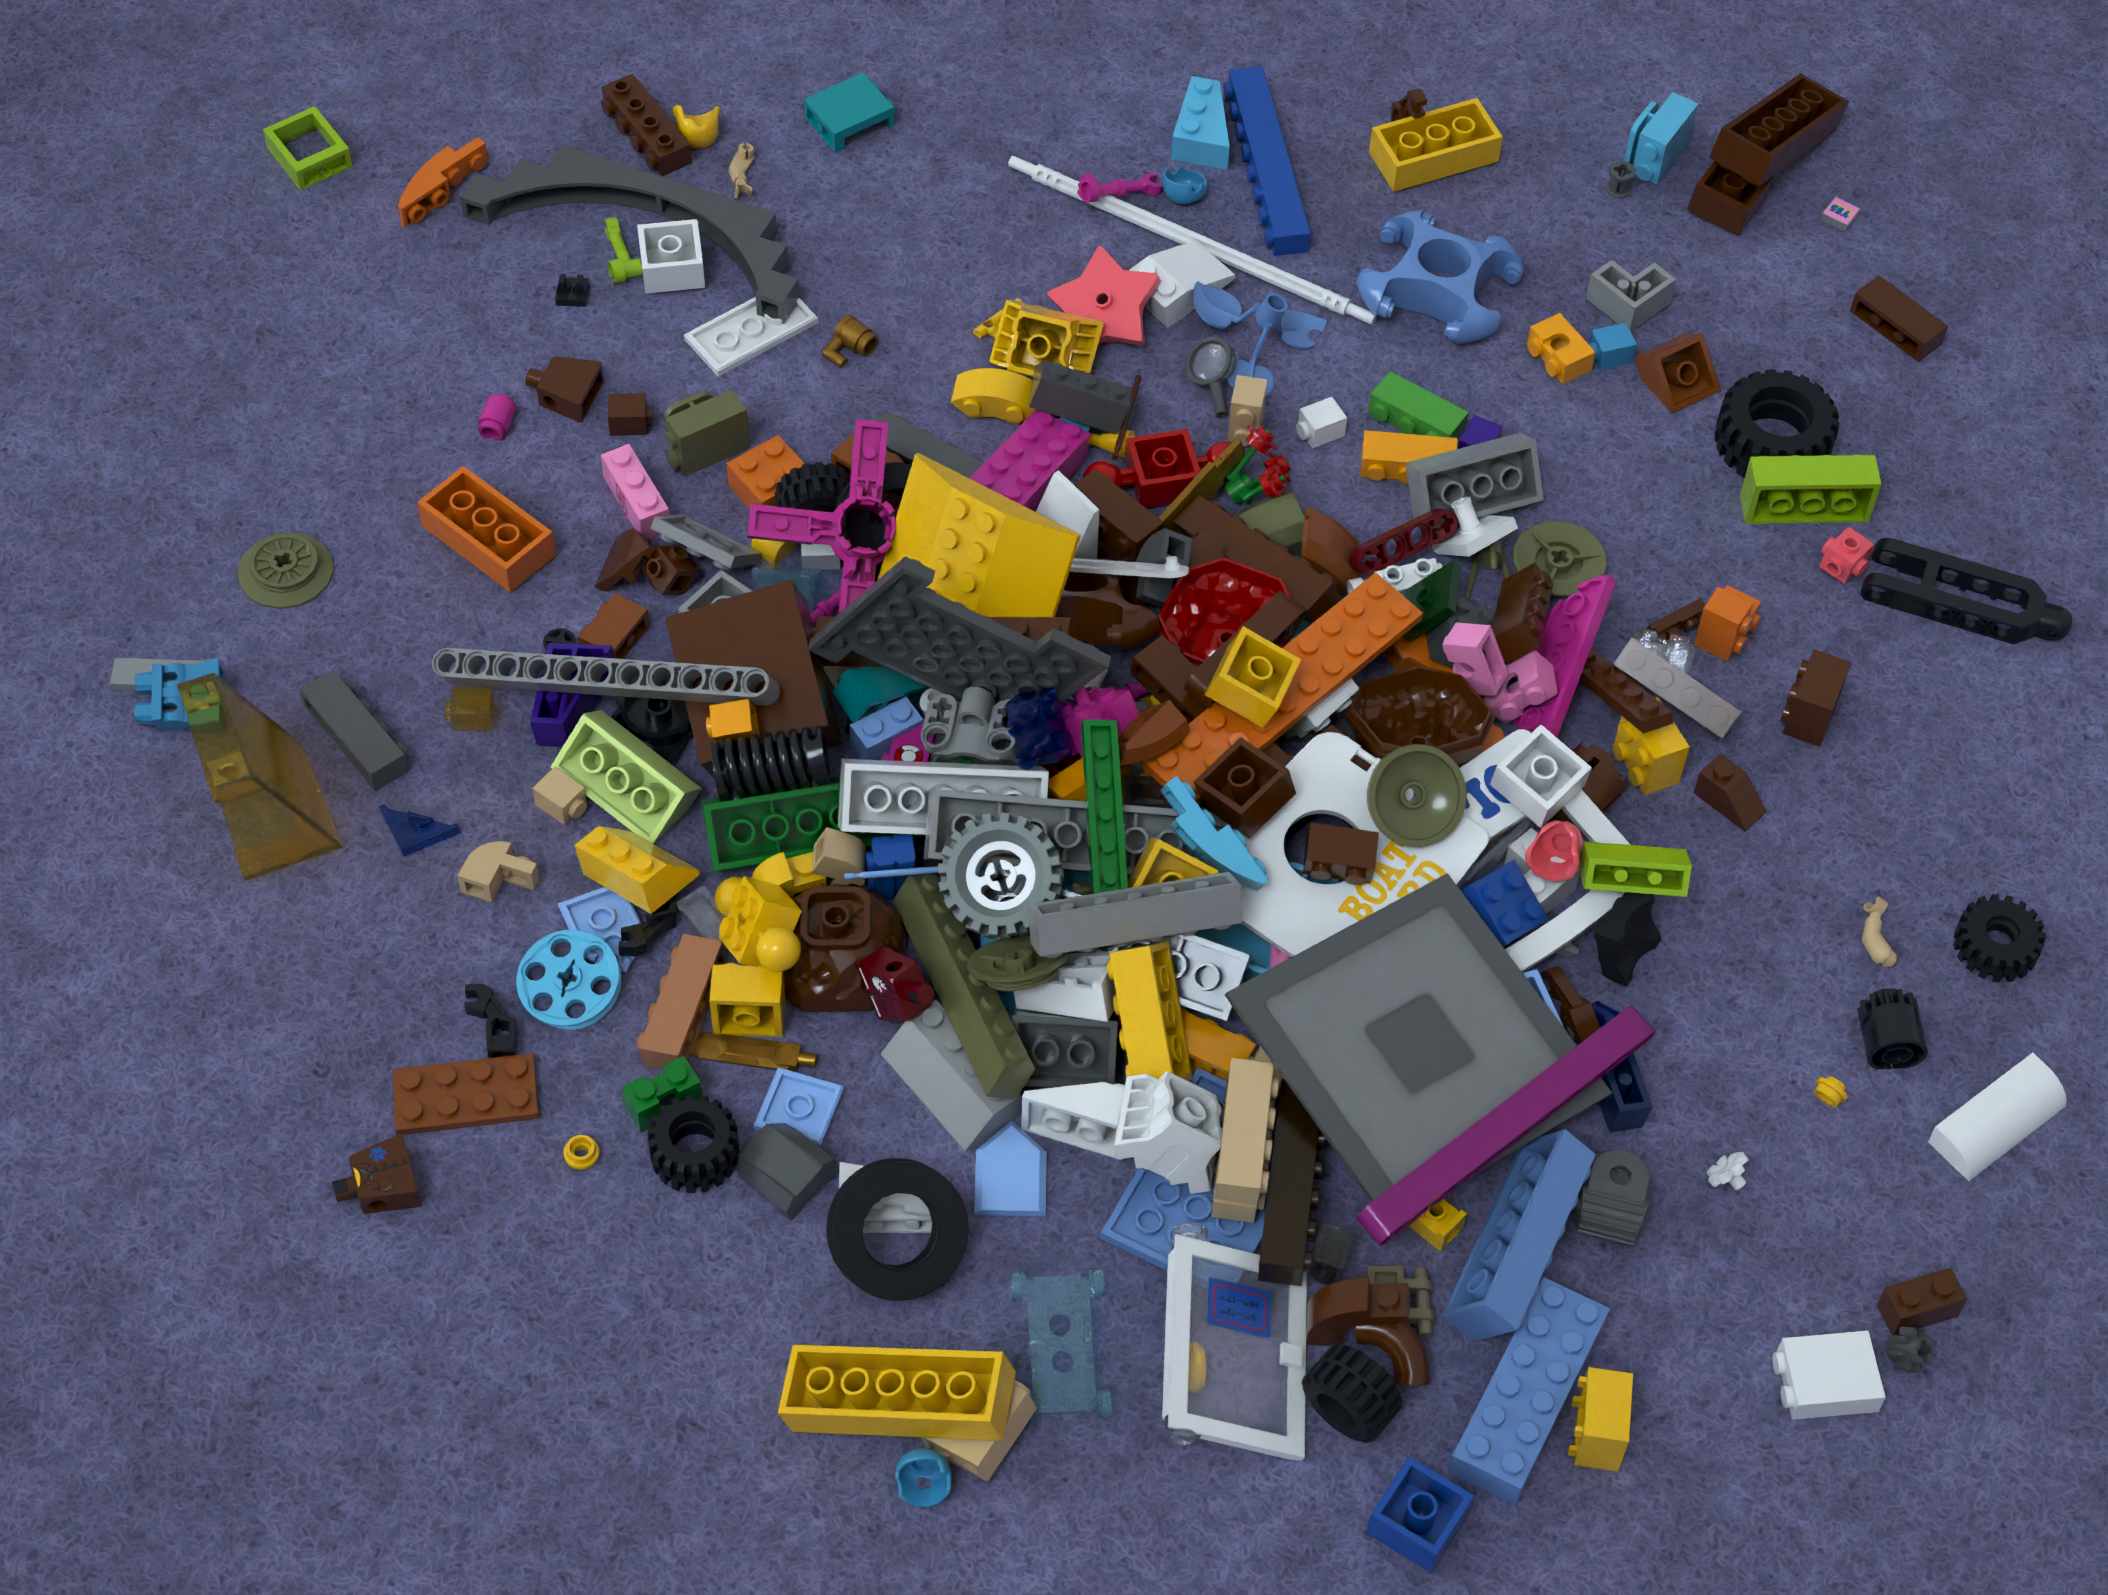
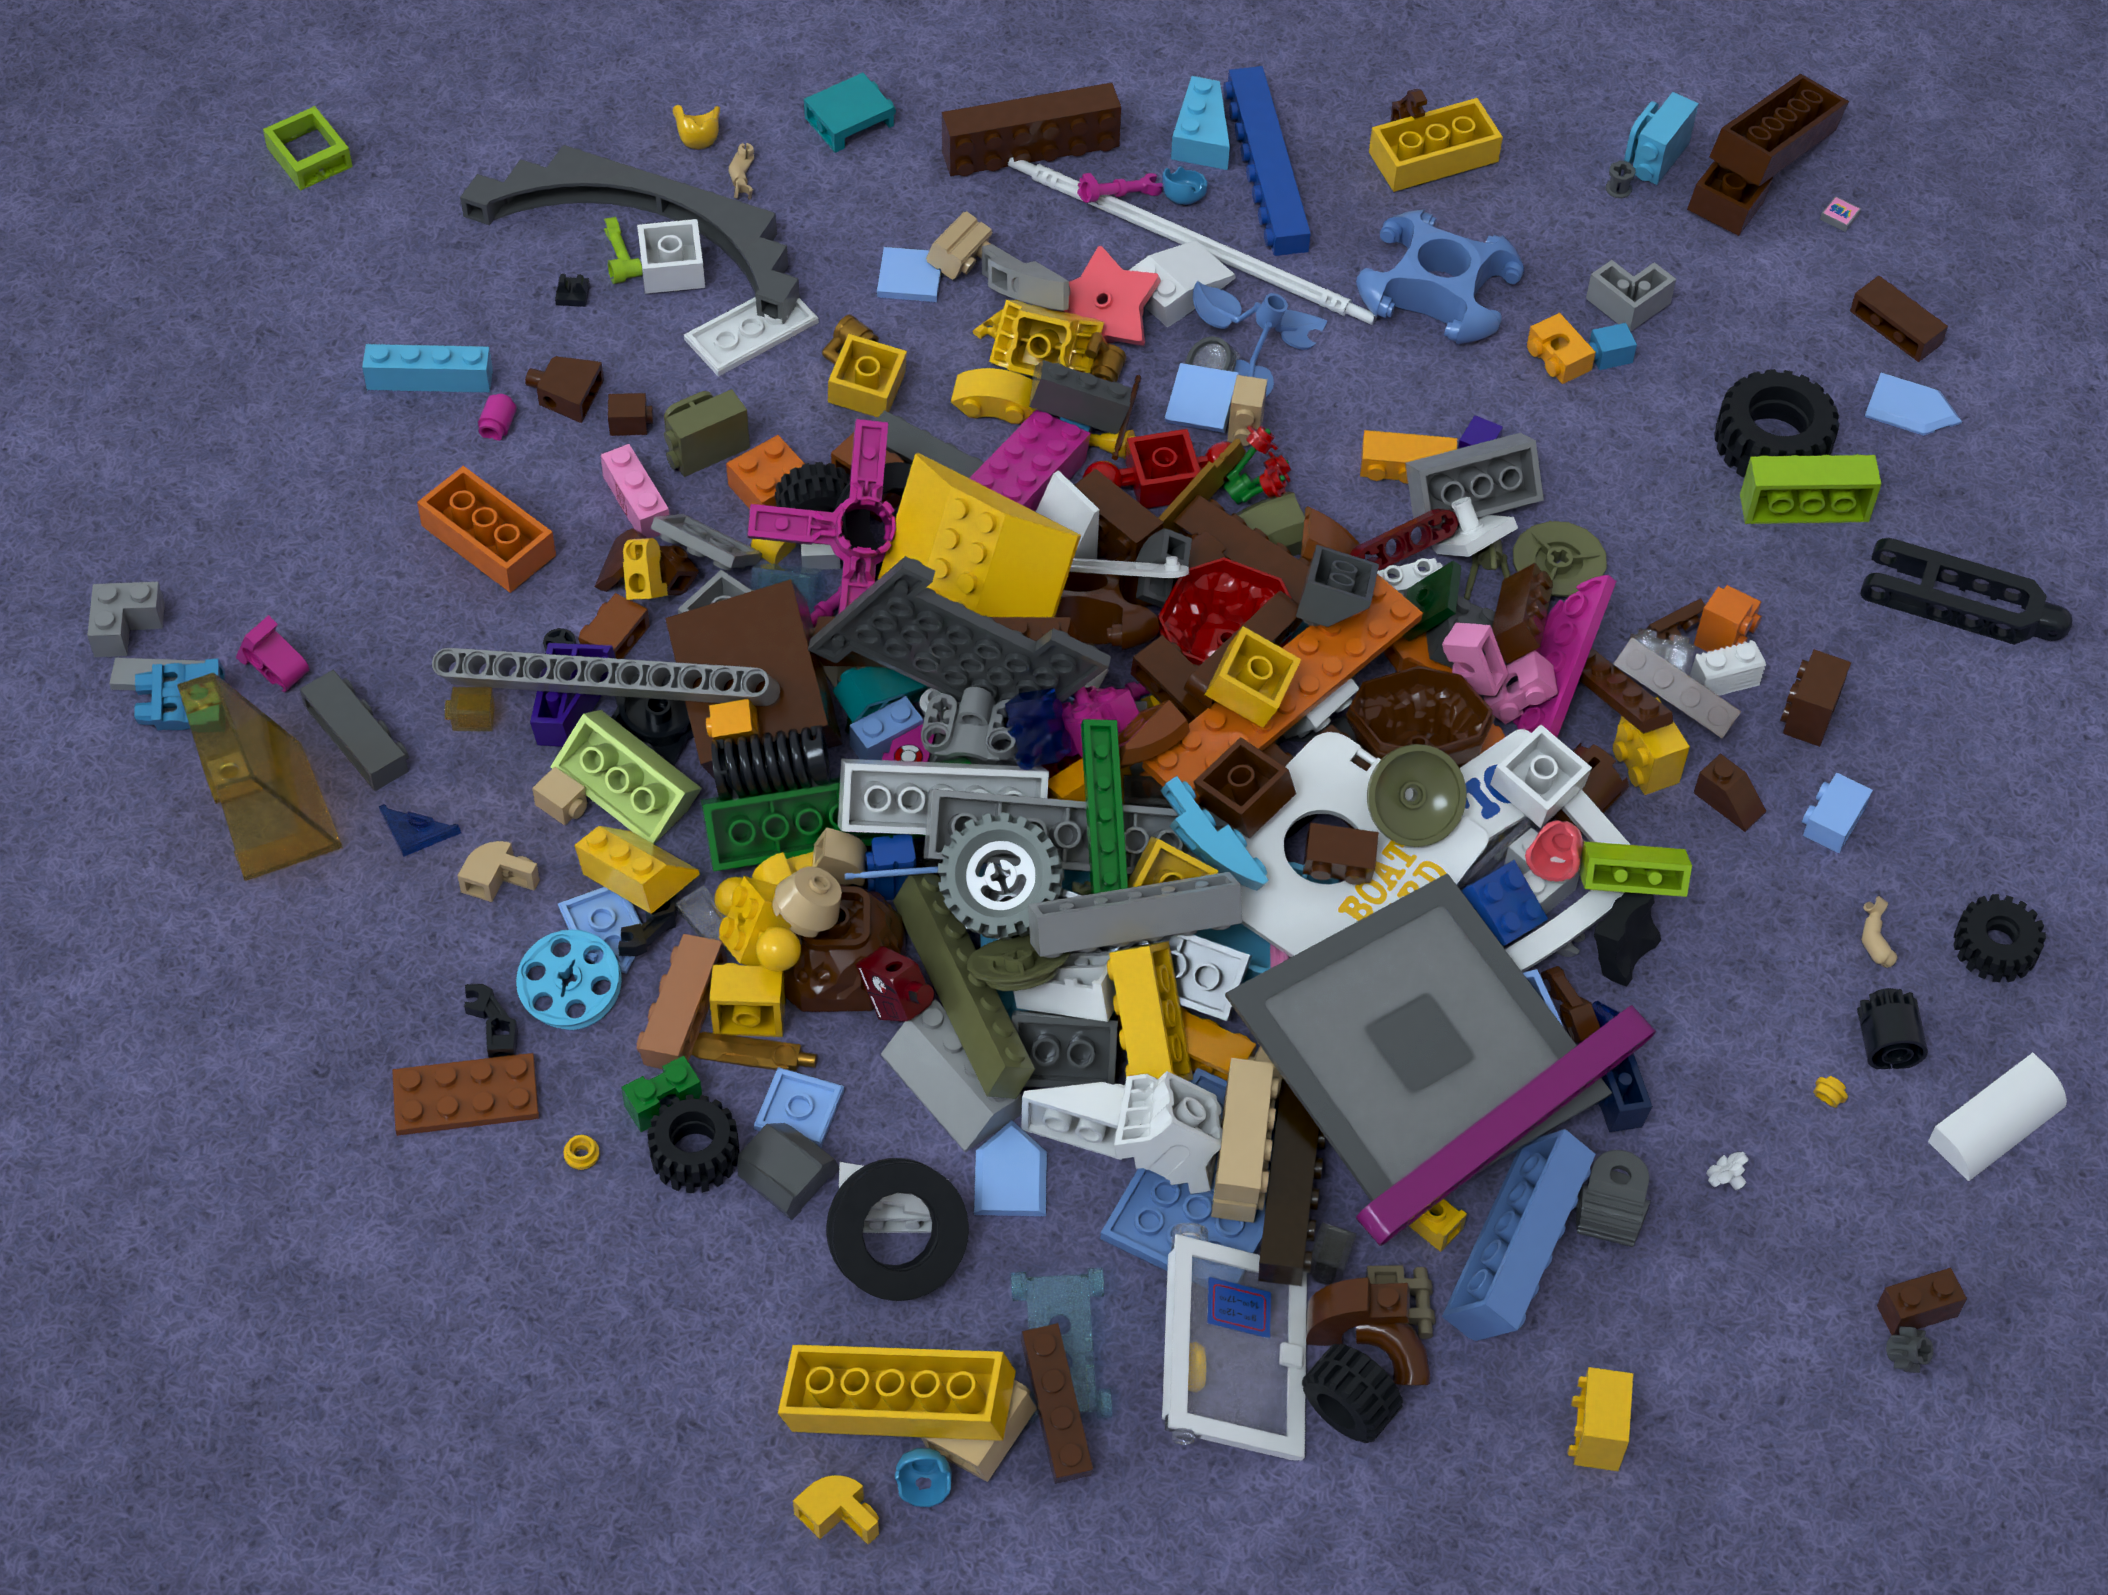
olive piece [238,532,334,609] -> none
reddish brown torso [332,1133,422,1214] -> none
orange slope [398,137,489,228] -> none
reddish brown brick [601,74,692,176] -> none
white brick [1296,397,1347,448] -> none
blue brick [1366,1456,1474,1573] -> none
bright green brick [1368,371,1469,440] -> none
medium blue brick [1448,1277,1610,1506] -> none
dark orange slope [1634,333,1721,413] -> none
white brick [1772,1330,1886,1420] -> none
coral brick [1819,527,1875,584] -> none
none -> light grey brick [87,582,165,657]
none -> dark pink tile [236,615,309,693]
none -> medium azure brick [362,344,493,392]
none -> yellow leg [623,538,668,600]
none -> tan cone [772,866,842,937]
none -> yellow brick [793,1475,879,1544]
none -> yellow brick [828,334,907,417]
none -> light blue tile [877,247,941,302]
none -> tan brick [926,211,993,280]
none -> reddish brown brick [942,83,1121,177]
none -> light grey slope [982,244,1070,311]
none -> reddish brown brick [1021,1323,1093,1484]
none -> pearl gold piece [1085,332,1126,382]
none -> light blue tile [1165,363,1239,433]
none -> dark grey slope [1296,545,1379,627]
none -> white brick [1690,640,1766,696]
none -> light blue brick [1802,773,1873,853]
none -> light blue tile [1865,372,1962,436]

